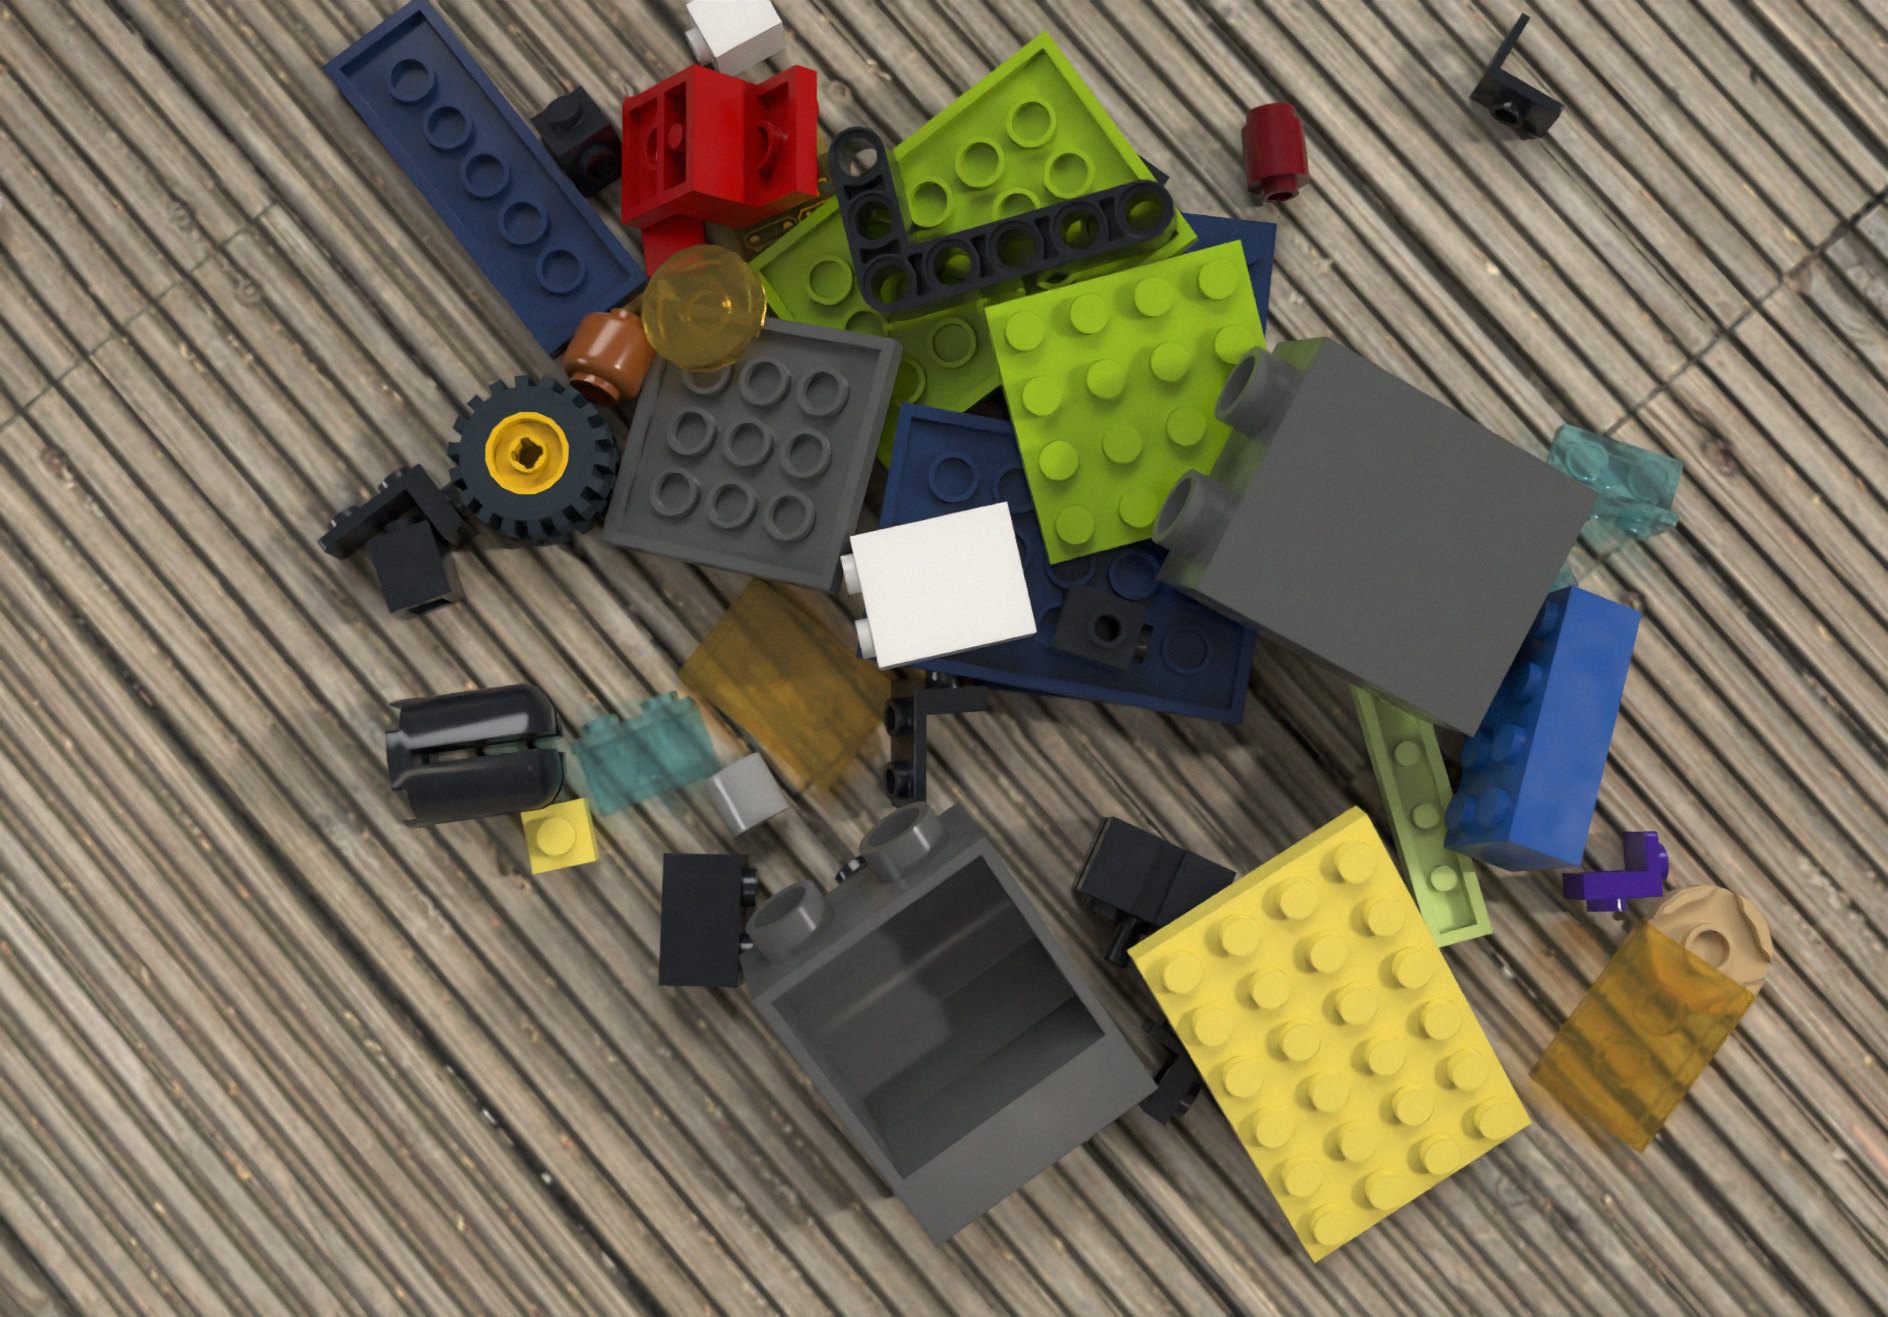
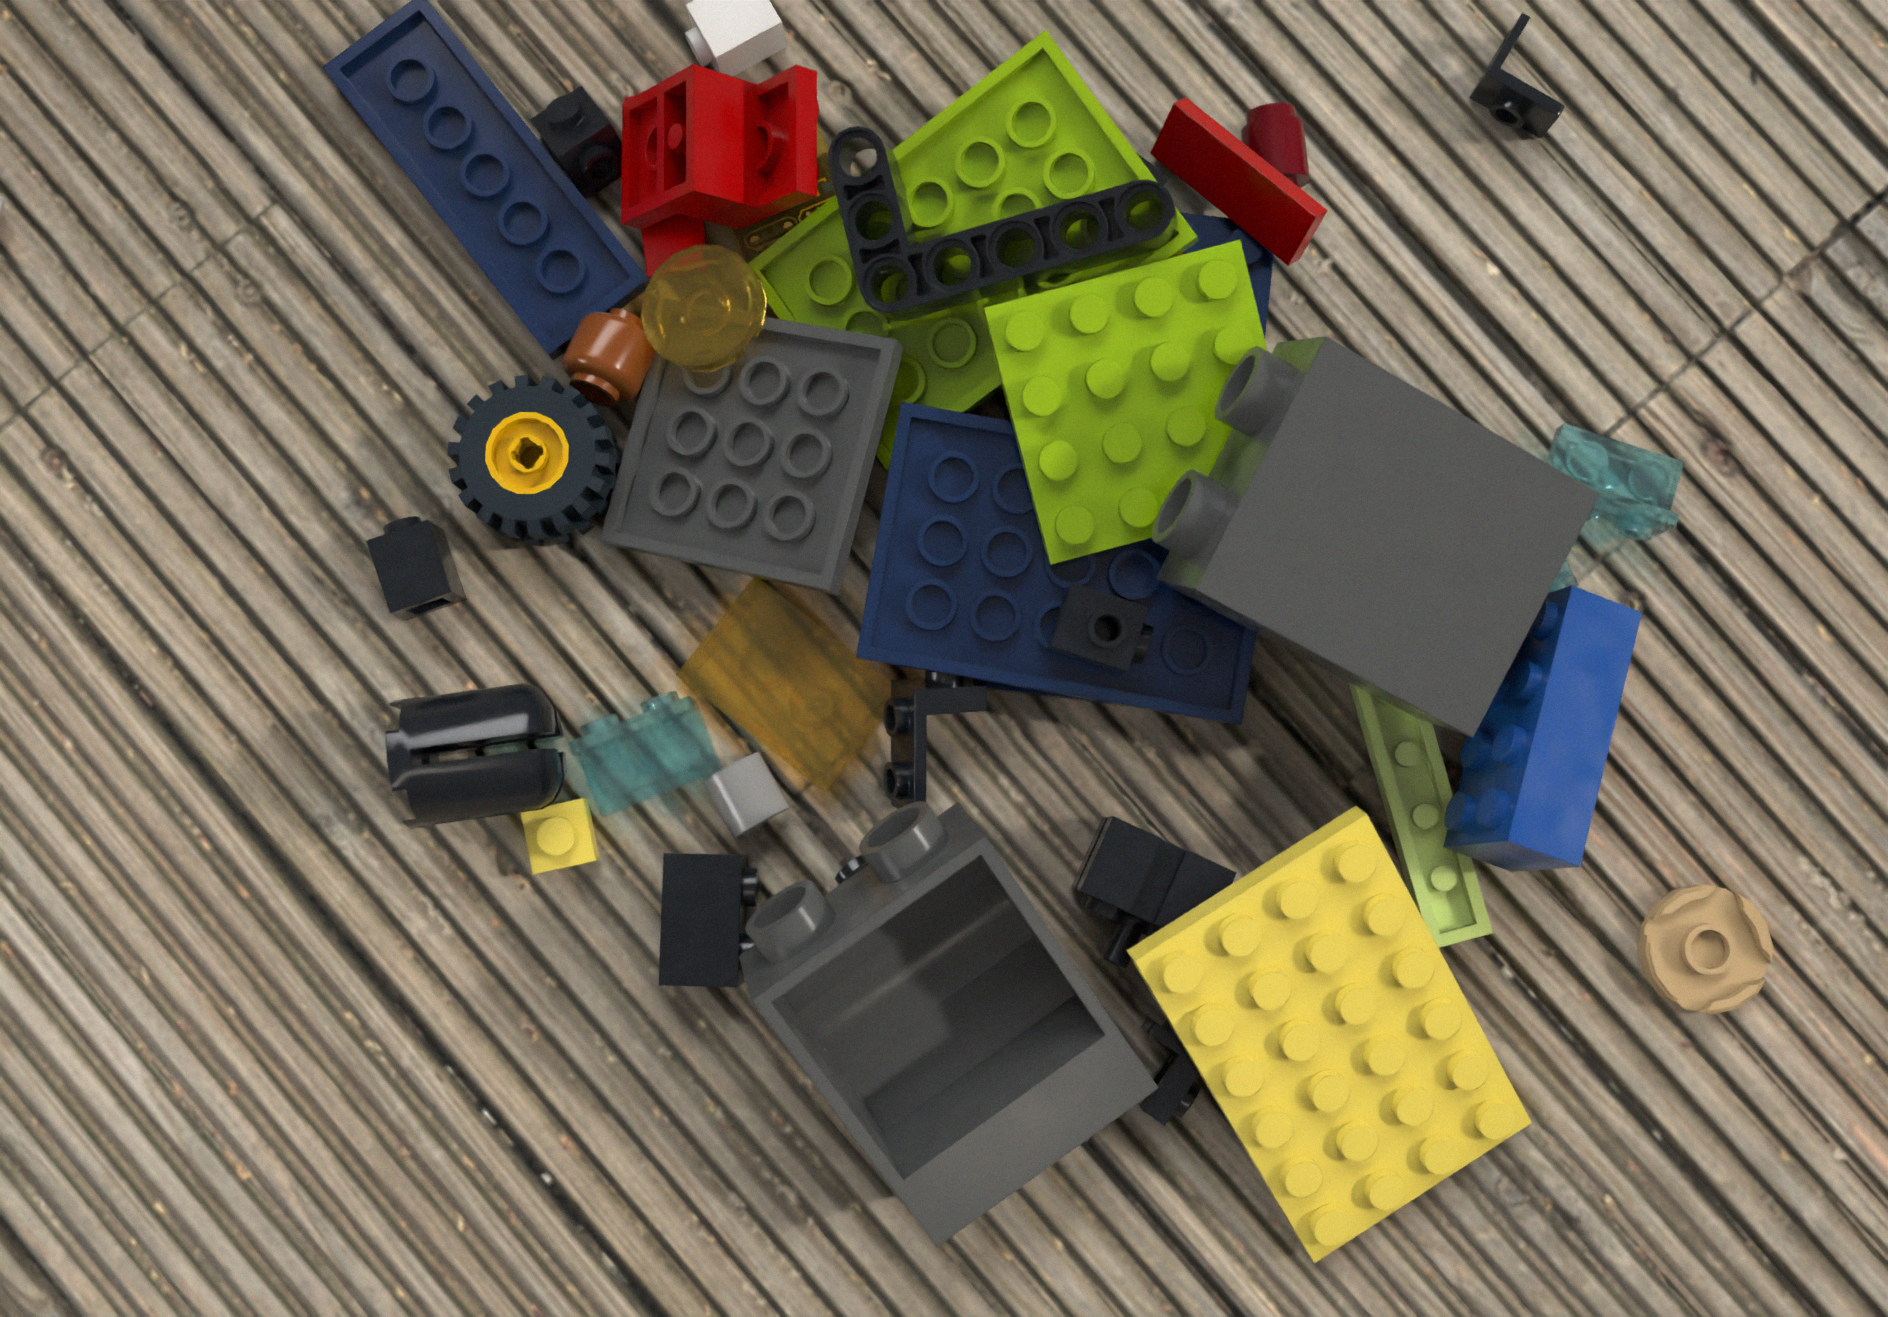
black bracket [317,463,480,560] -> none
white brick [840,502,1037,671] -> none
clear yellow tile [1528,918,1758,1154] -> none
dark purple bracket [1562,831,1669,912] -> none
none -> red tile [1150,98,1328,266]

